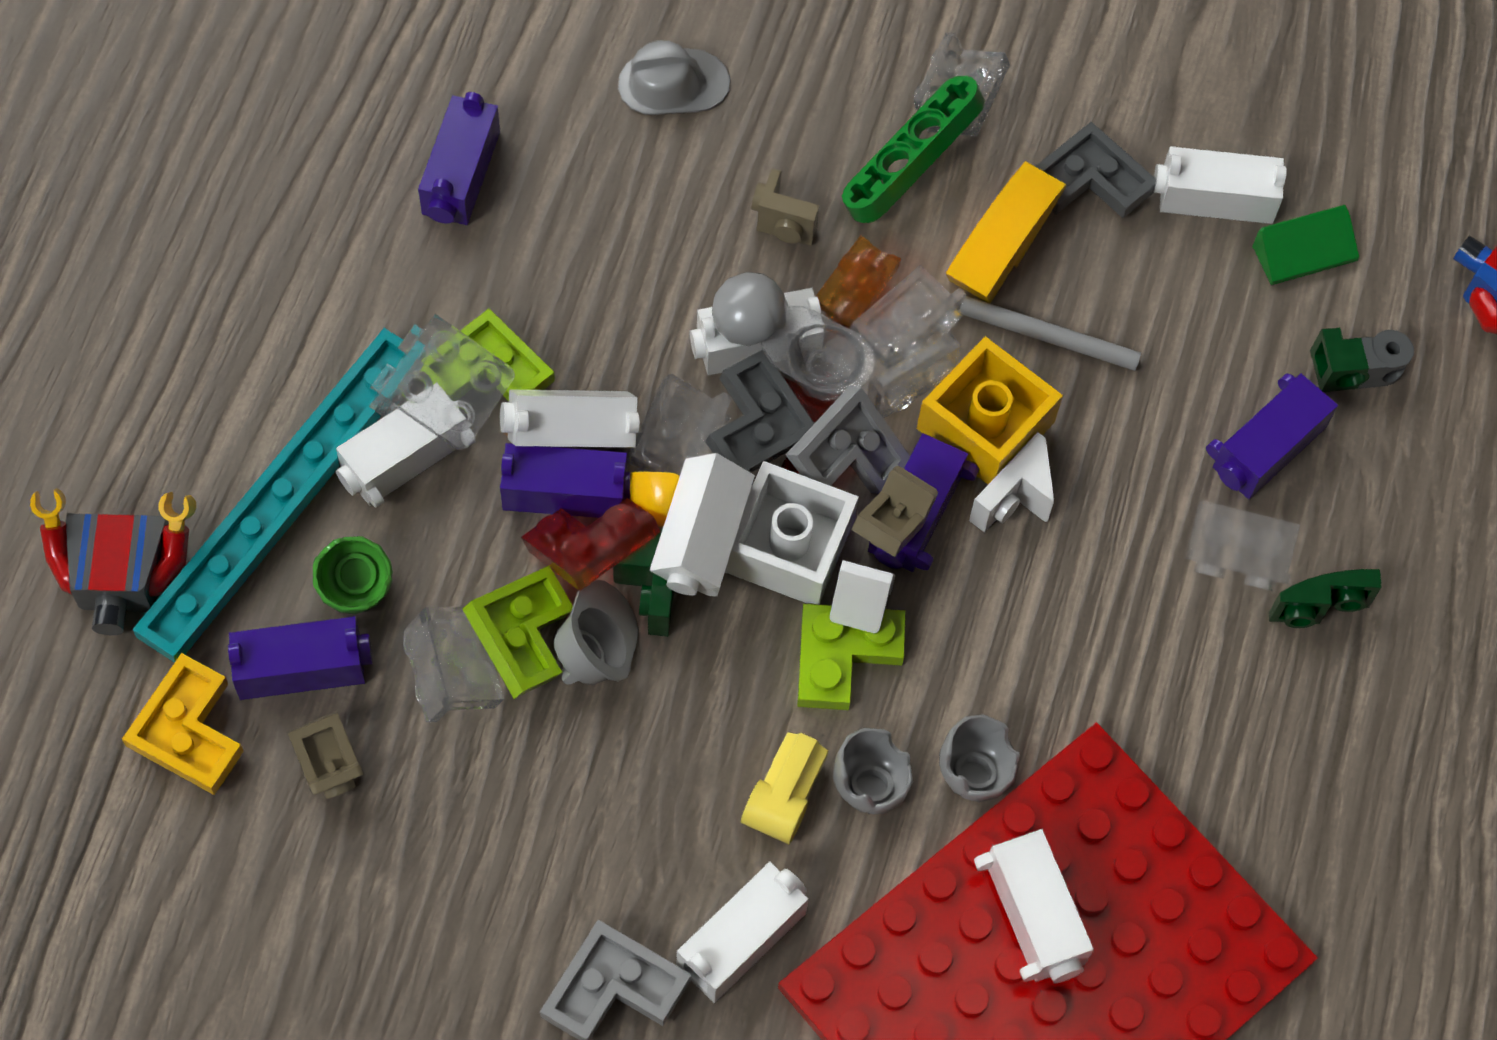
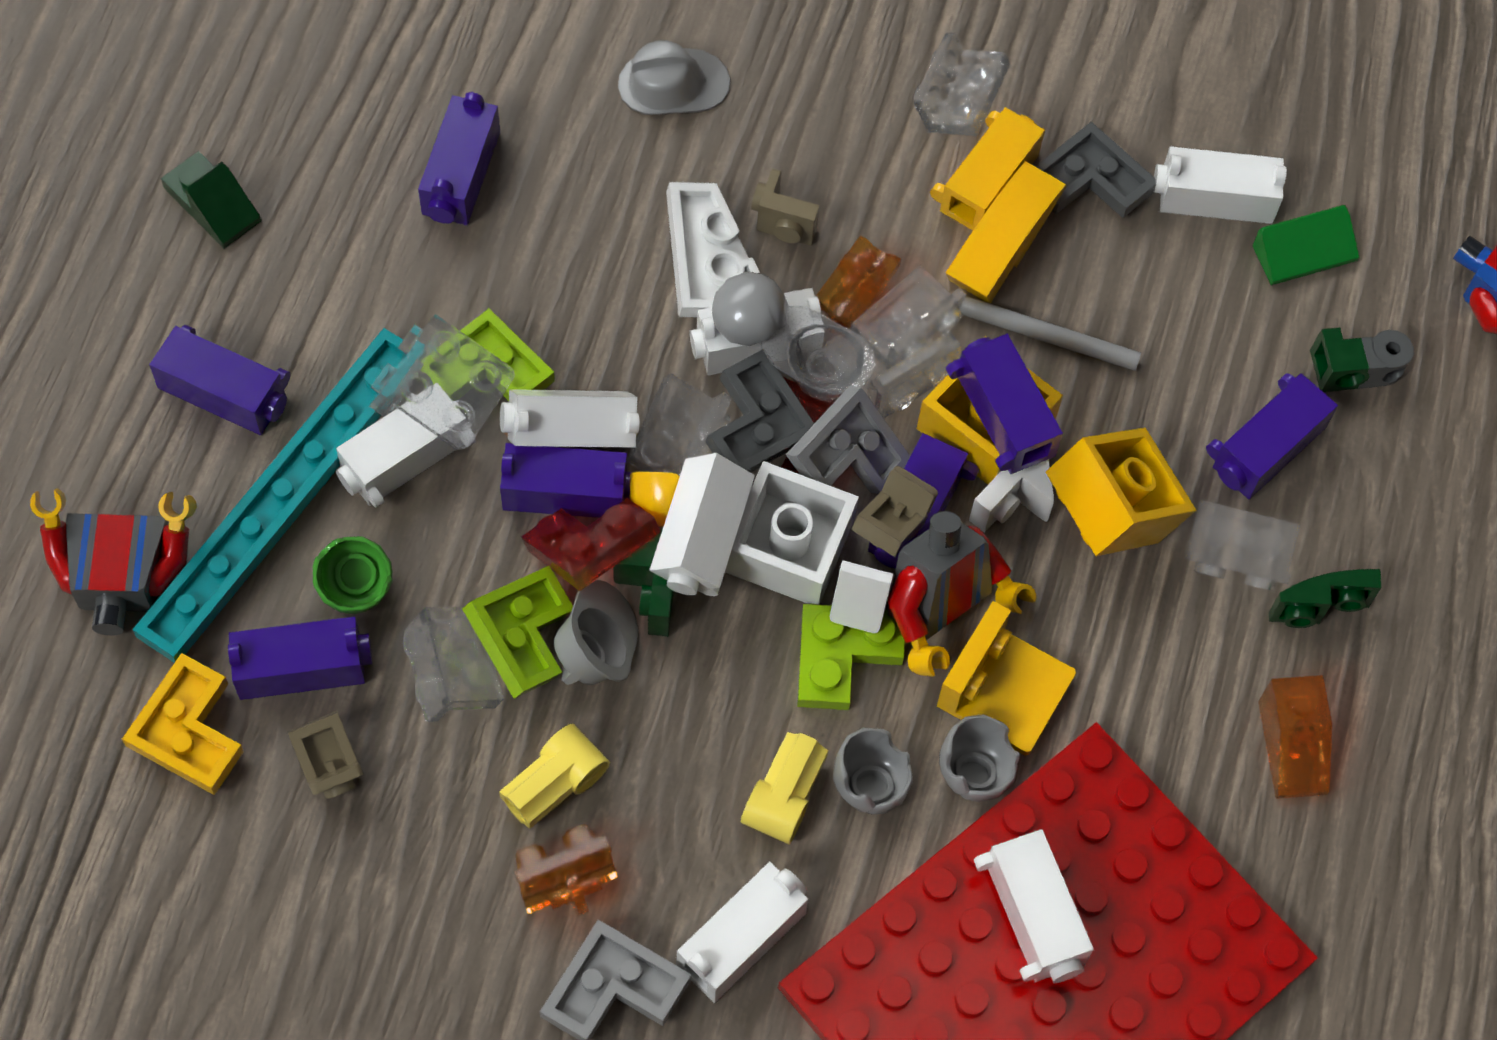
green beam [842,75,985,223] -> none
none -> dark purple brick [149,325,291,436]
none -> dark green slope [161,151,262,249]
none -> light yellow piece [499,724,610,829]
none -> clear orange hips [514,824,618,916]
none -> white wing [666,182,760,317]
none -> torso [888,511,1036,677]
none -> yellow brick [930,107,1045,231]
none -> yellow bracket [936,601,1076,756]
none -> dark purple brick [946,333,1063,475]
none -> yellow brick [1046,427,1197,556]
none -> clear orange slope [1258,675,1332,799]

